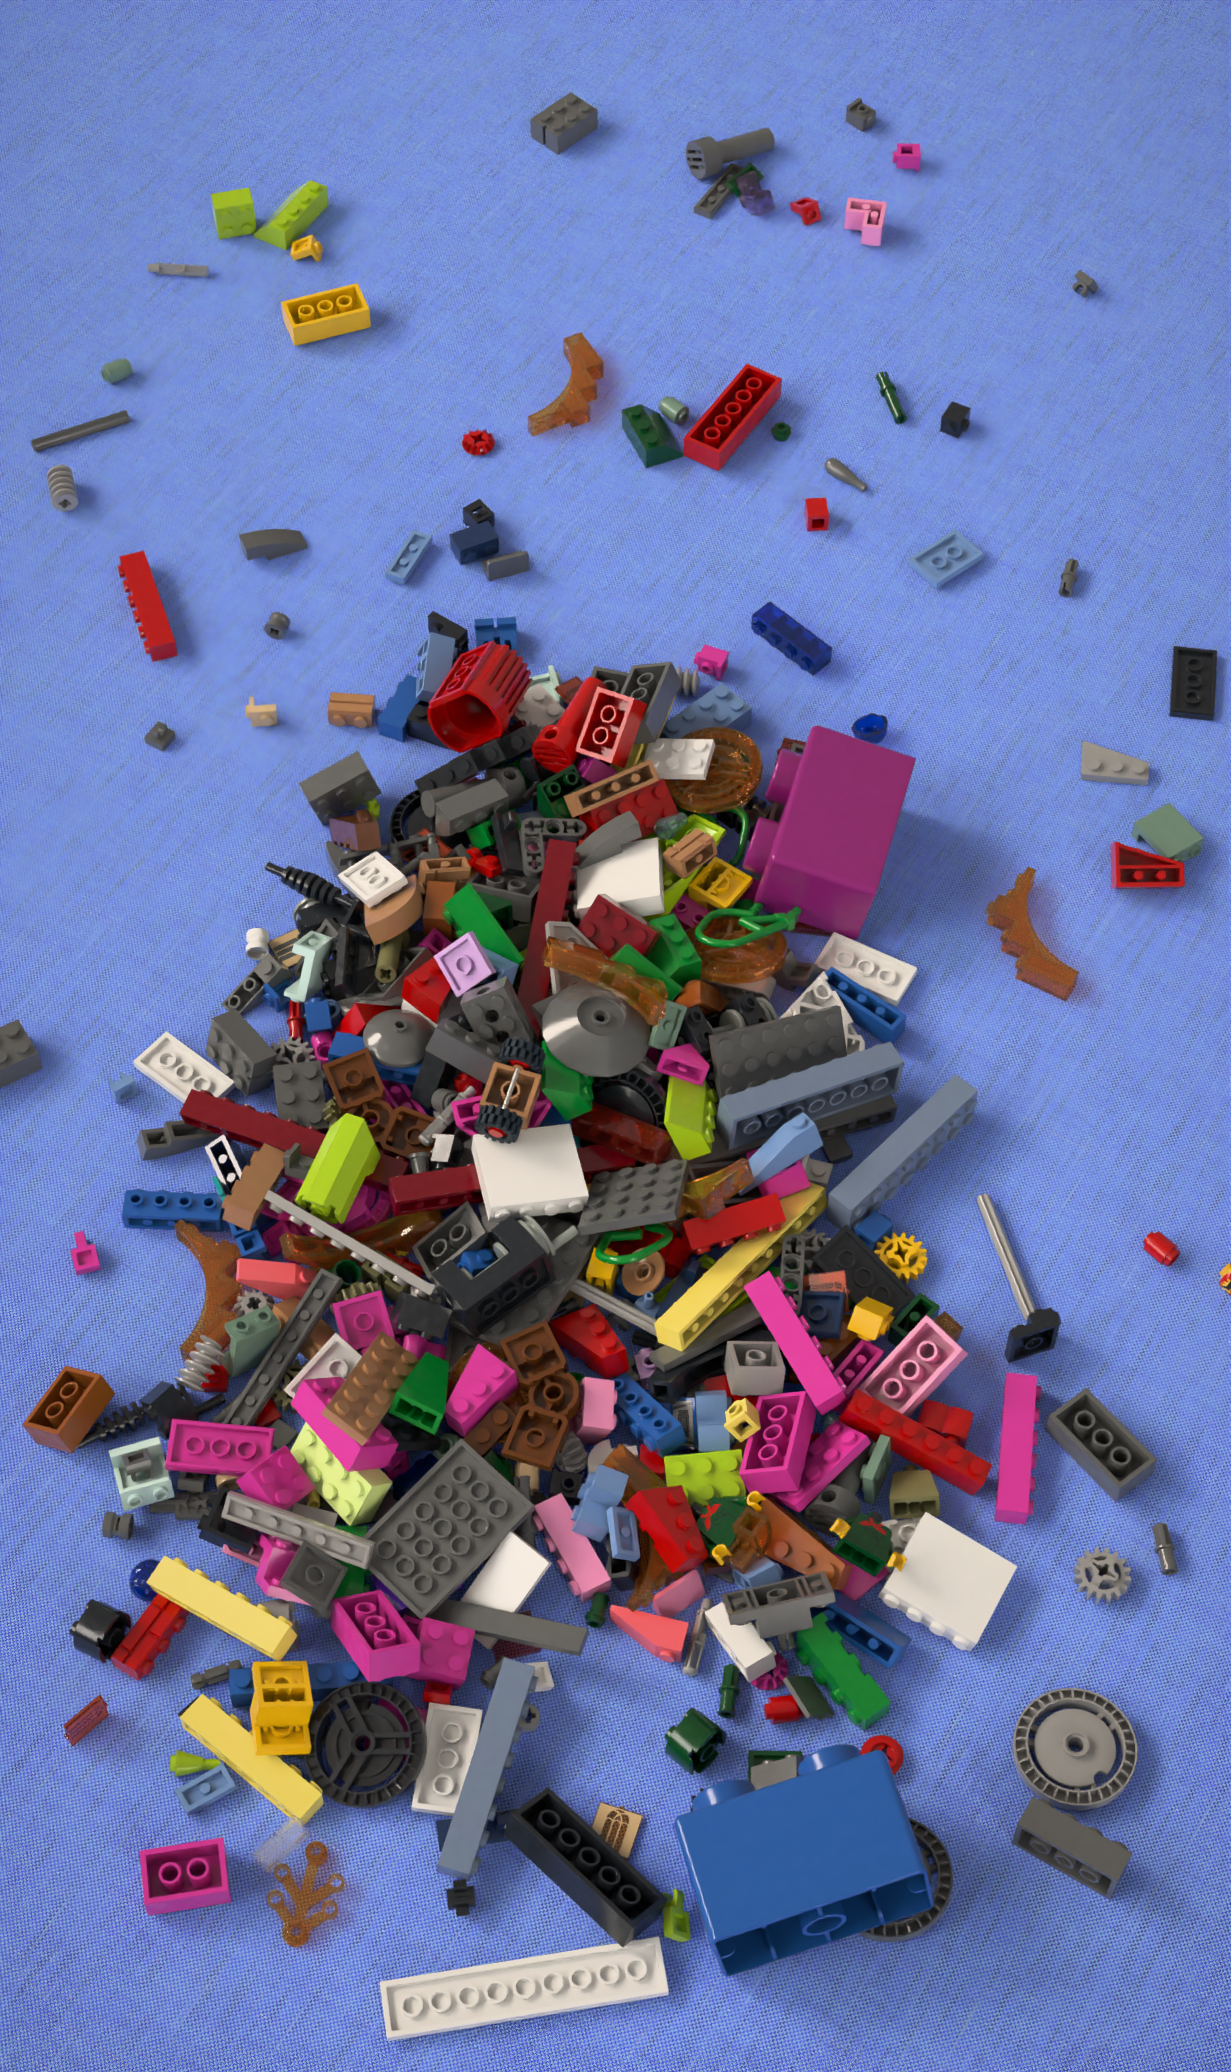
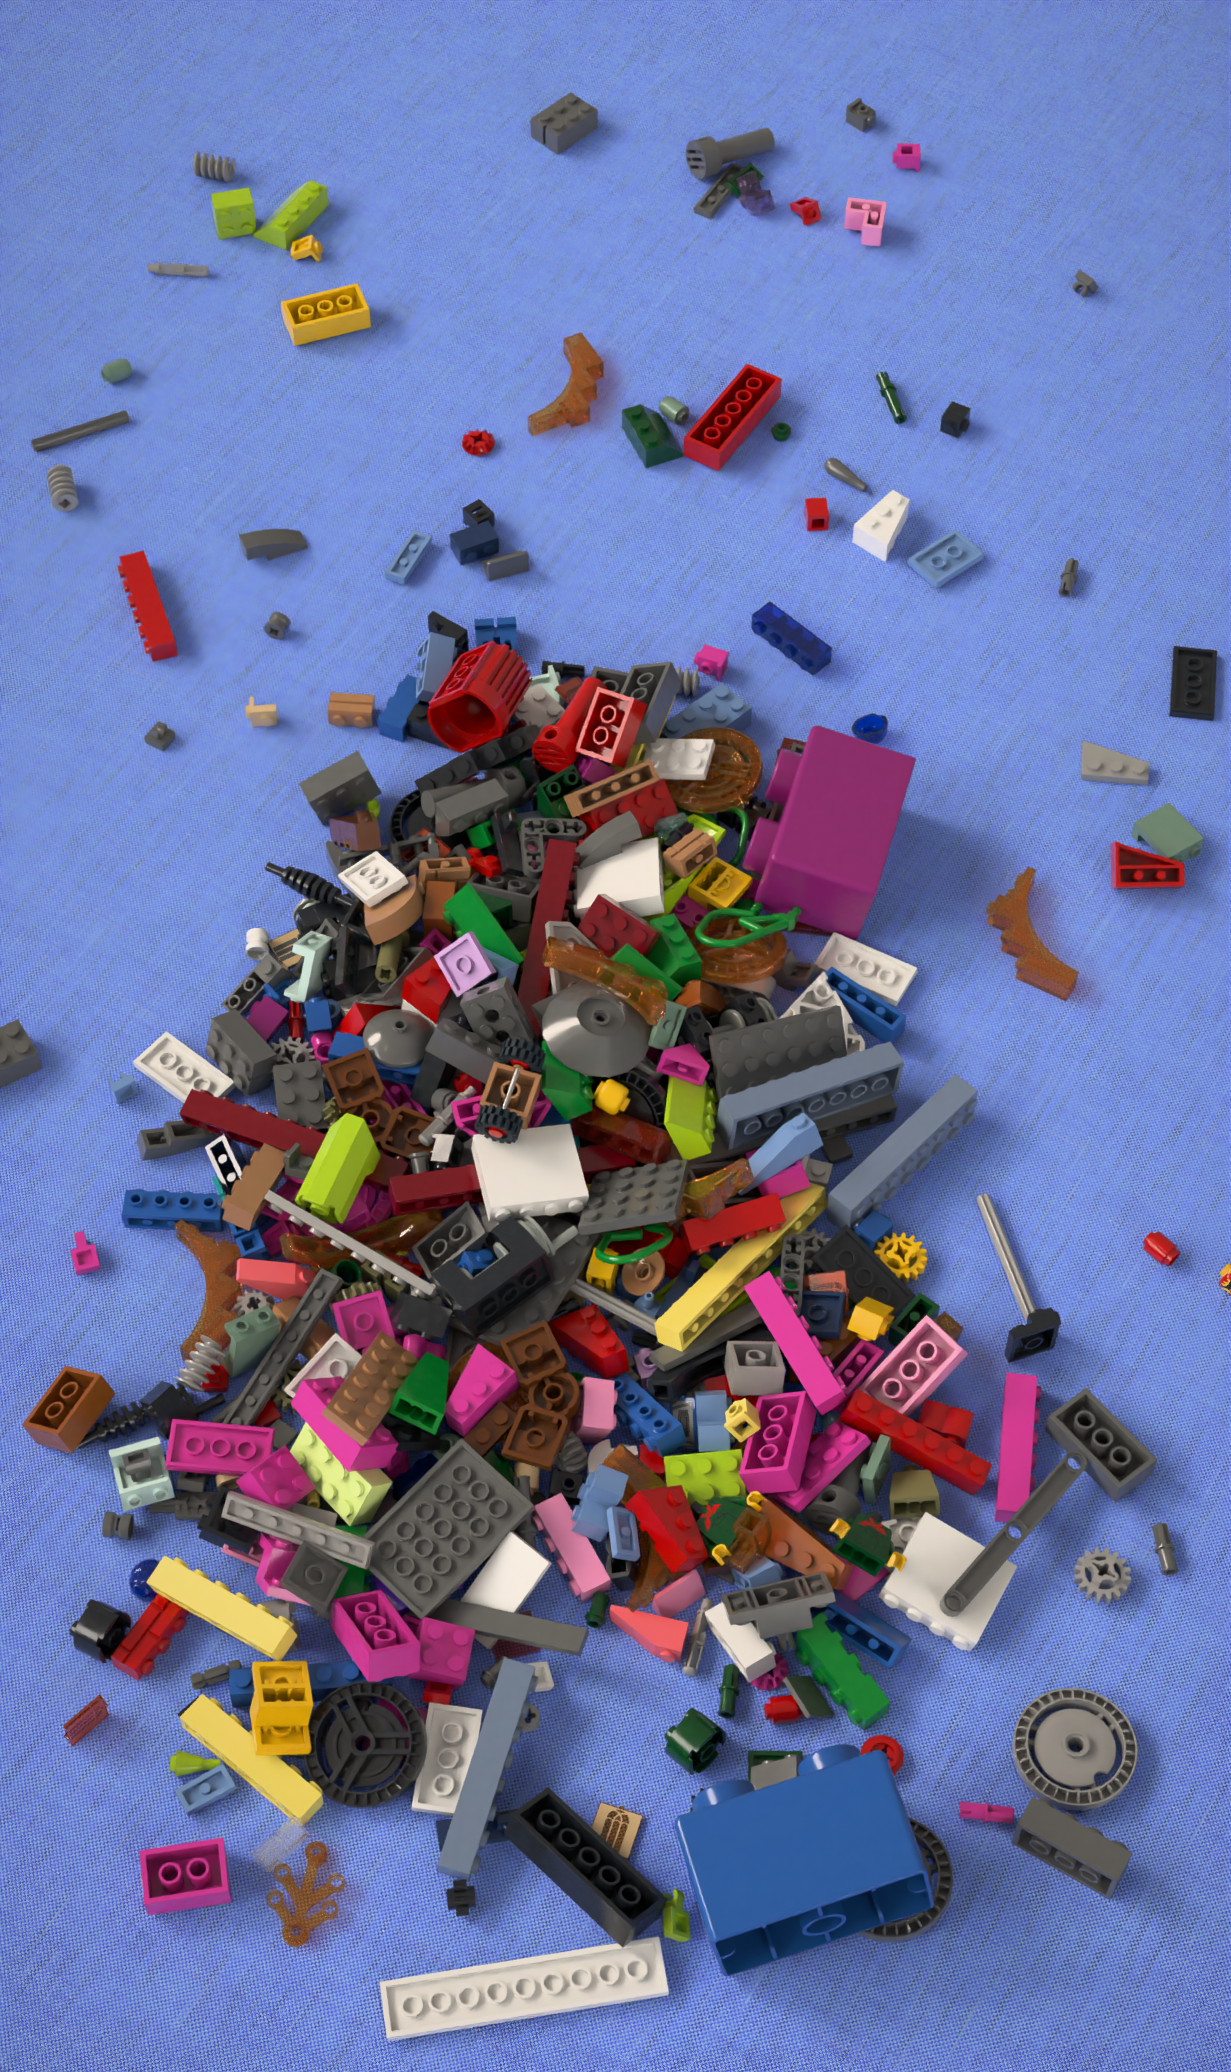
none -> light grey piece [193,151,236,182]
none -> magenta brick [244,996,289,1044]
none -> black axle [542,660,585,678]
none -> yellow head [594,1079,631,1115]
none -> black axle [660,821,694,852]
none -> white wedge [852,490,909,562]
none -> dark grey beam [940,1450,1087,1617]
none -> dark pink axle [959,1801,1015,1824]

